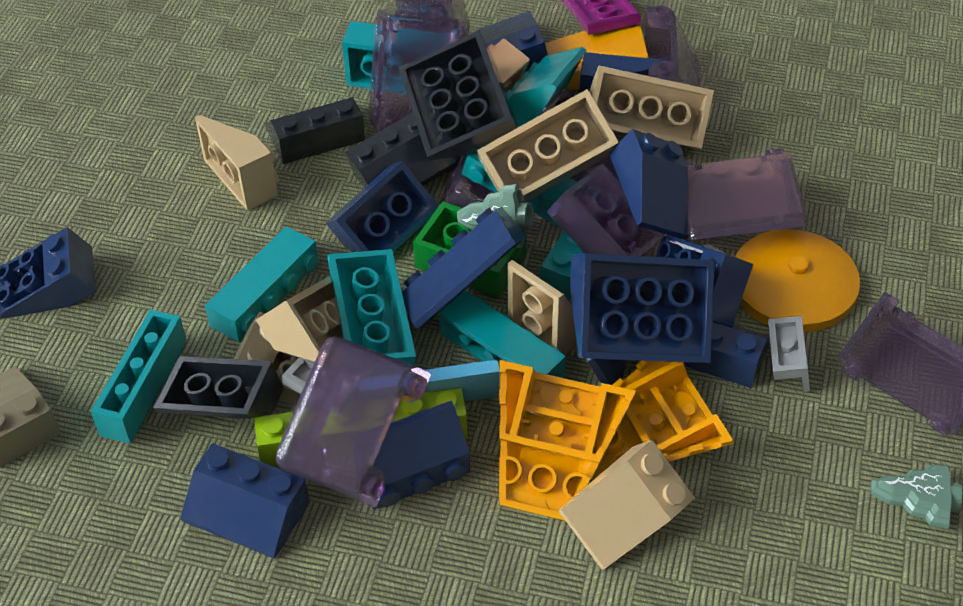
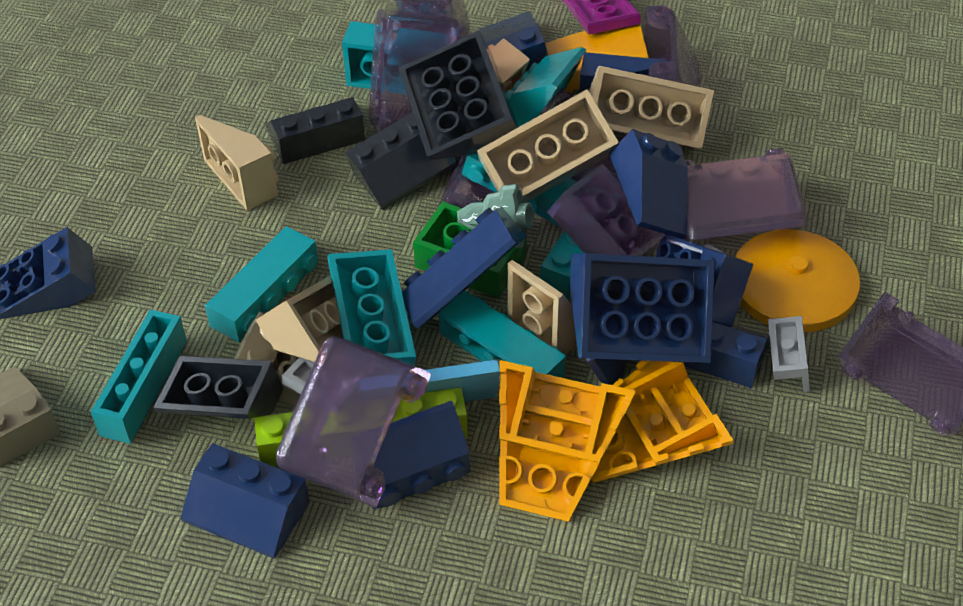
dark blue slope [325,161,439,252] -> none
tan slope [558,440,695,569] -> none
sand green rock [870,465,962,529] -> none

